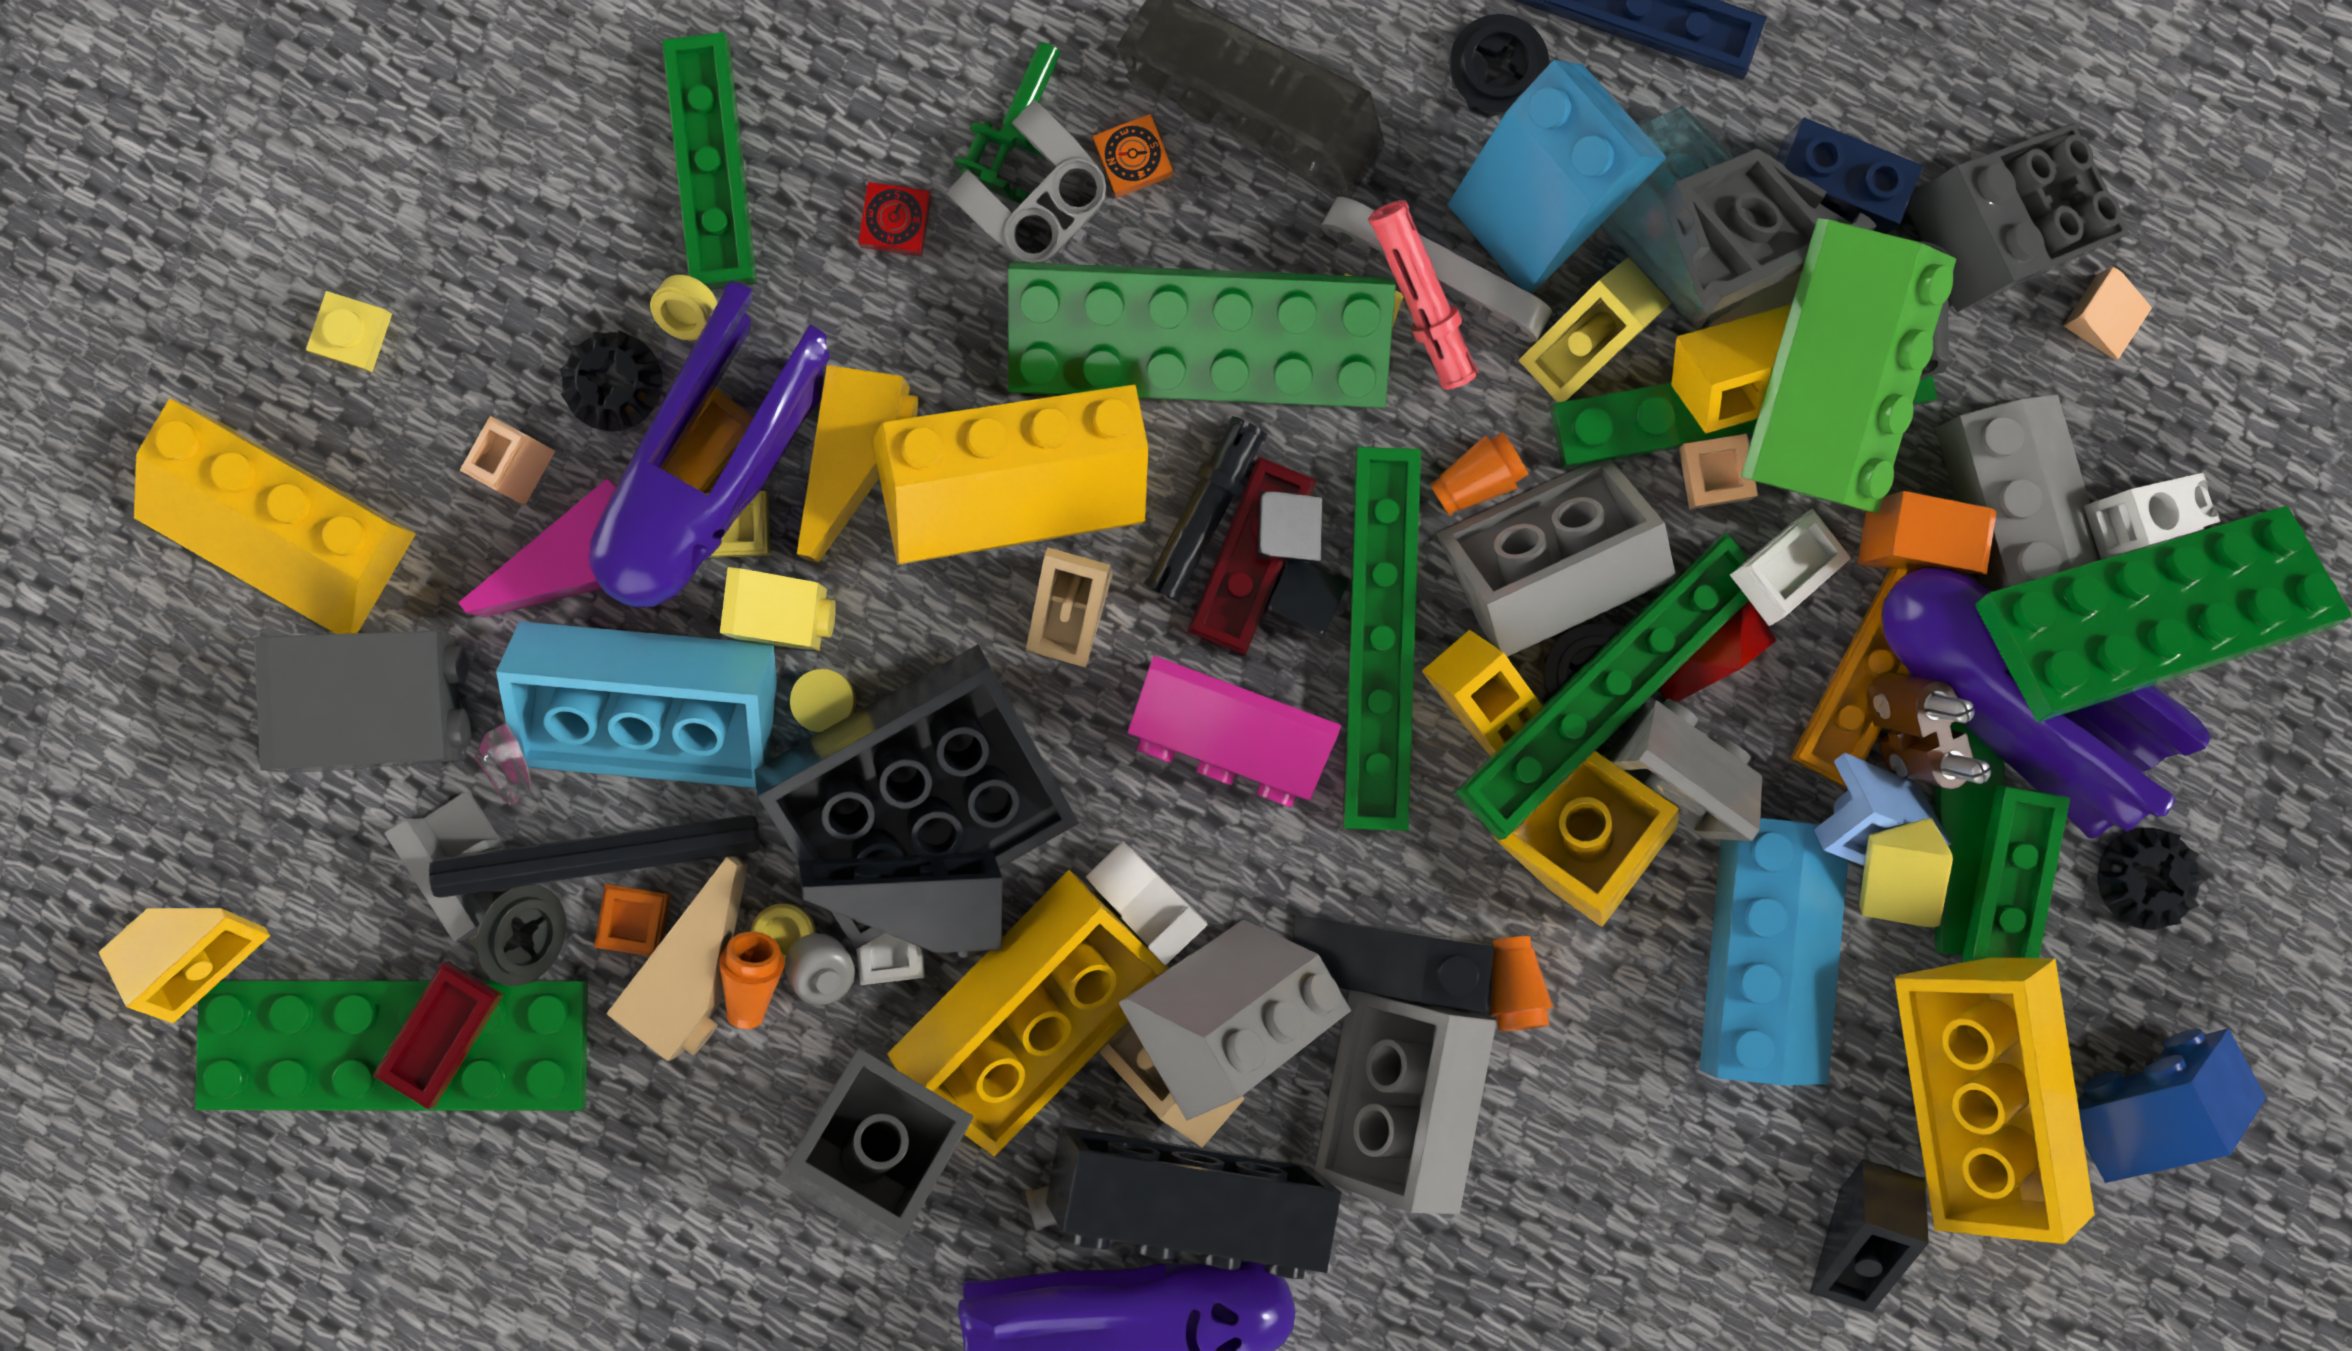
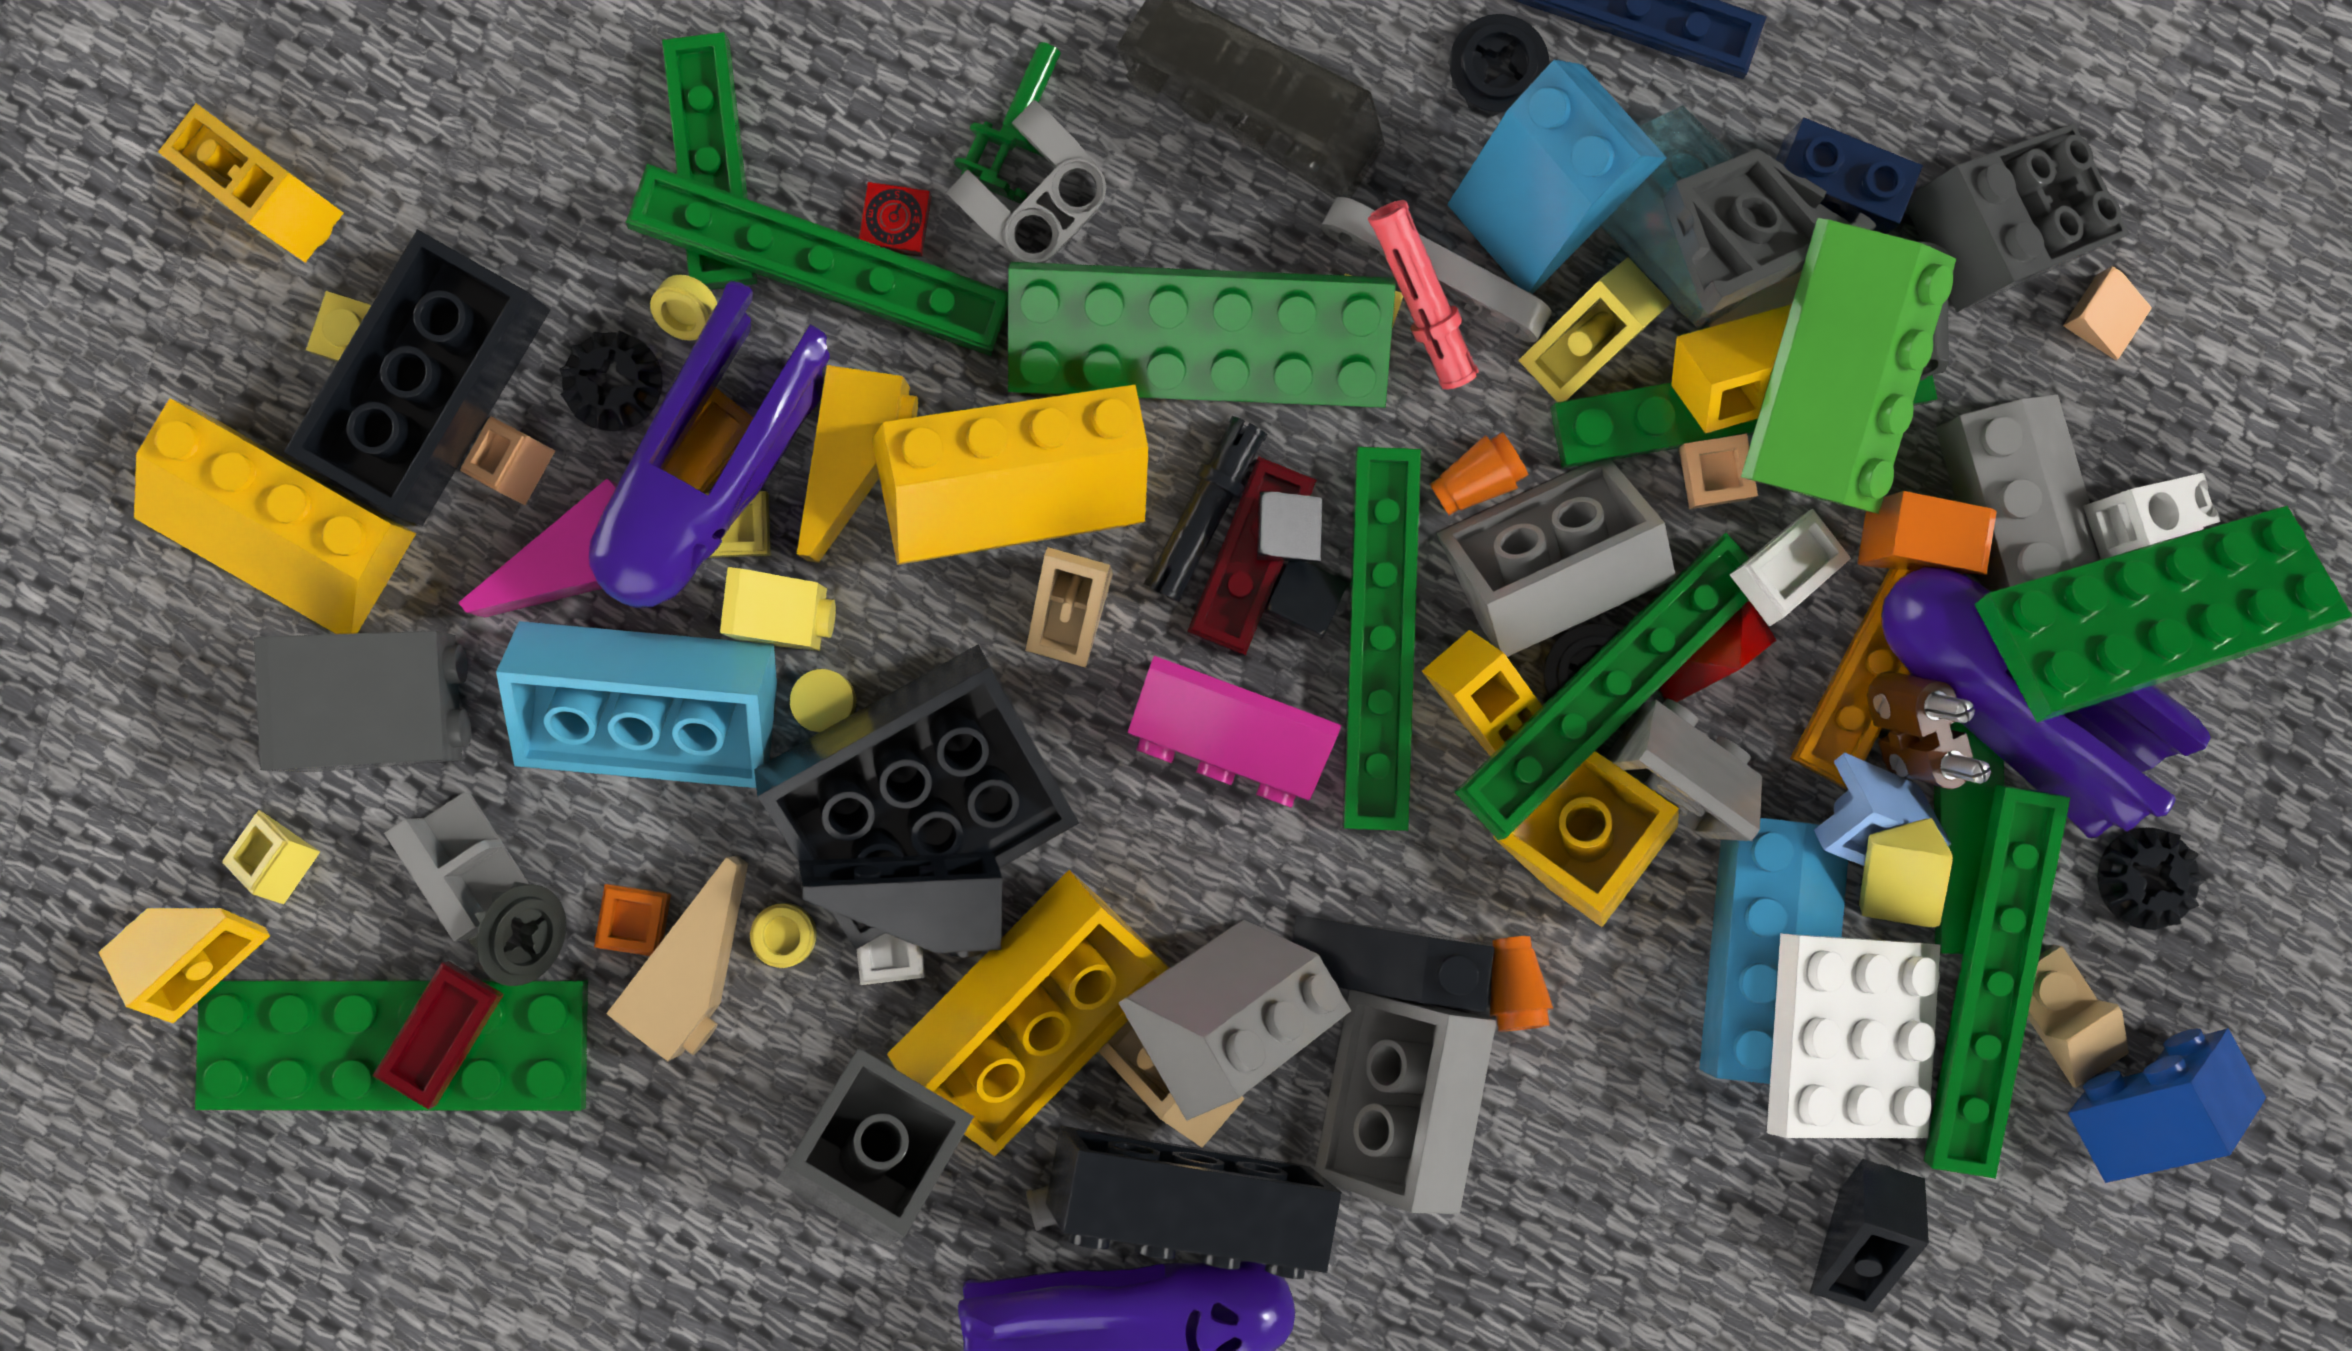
black axle [429,815,760,898] -> none
clear tile [474,723,531,806] -> none
orange cone [719,932,785,1029] -> none
light grey piece [784,933,855,1005] -> none
white leg [1086,841,1208,966] -> none
orange tile [1092,114,1173,199] -> none
yellow slope [1894,957,2095,1244] -> none
none -> yellow slope [158,103,344,263]
none -> light yellow slope [222,810,320,904]
none -> black brick [284,229,551,526]
none -> green tile [625,164,1008,356]
none -> white plate [1767,933,1940,1138]
none -> tan slope [2027,945,2129,1088]

